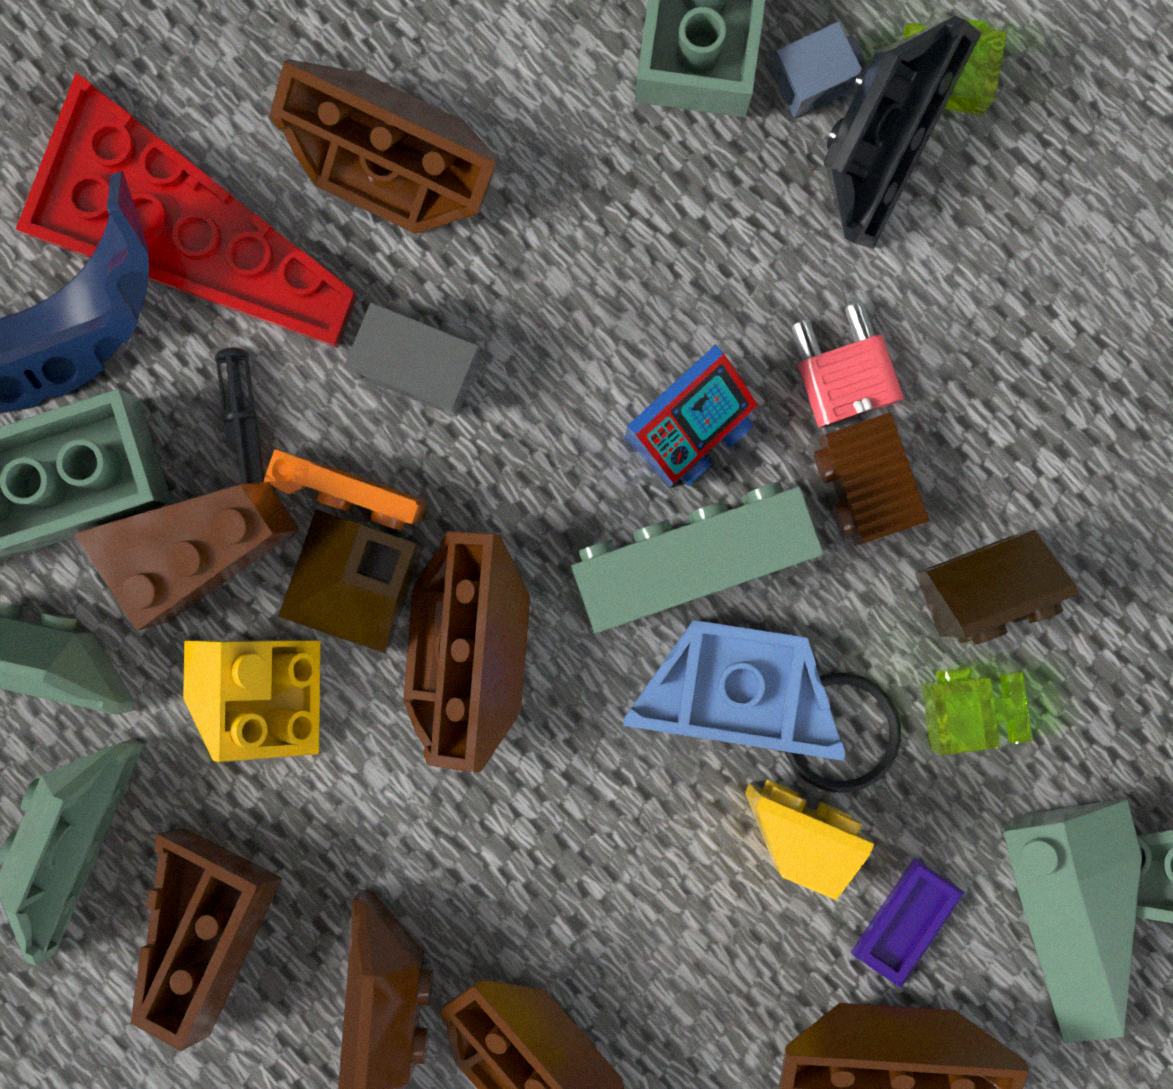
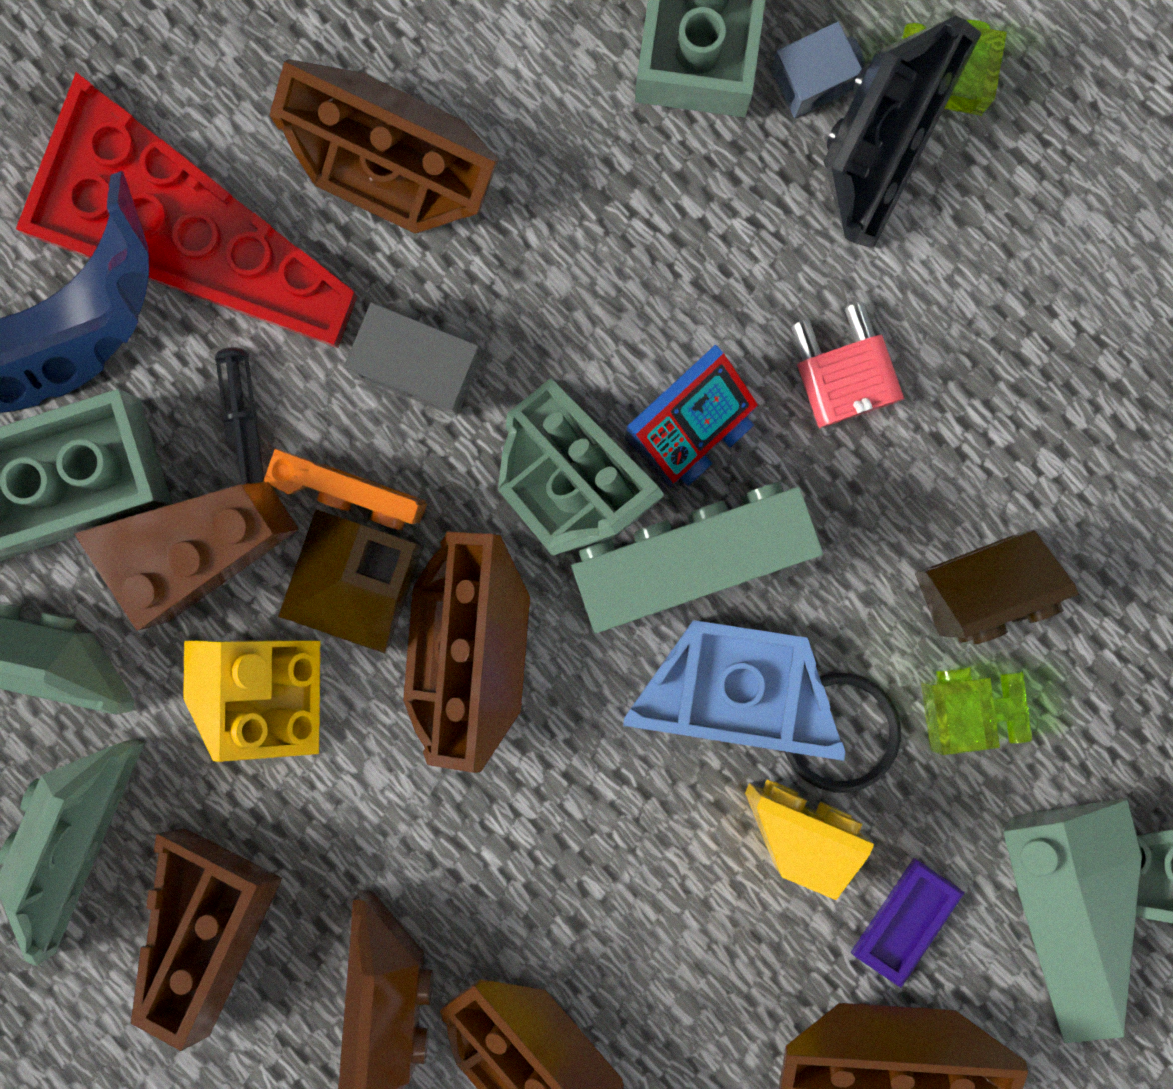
reddish brown brick [814,412,929,546] -> none
none -> sand green wedge [498,378,664,556]

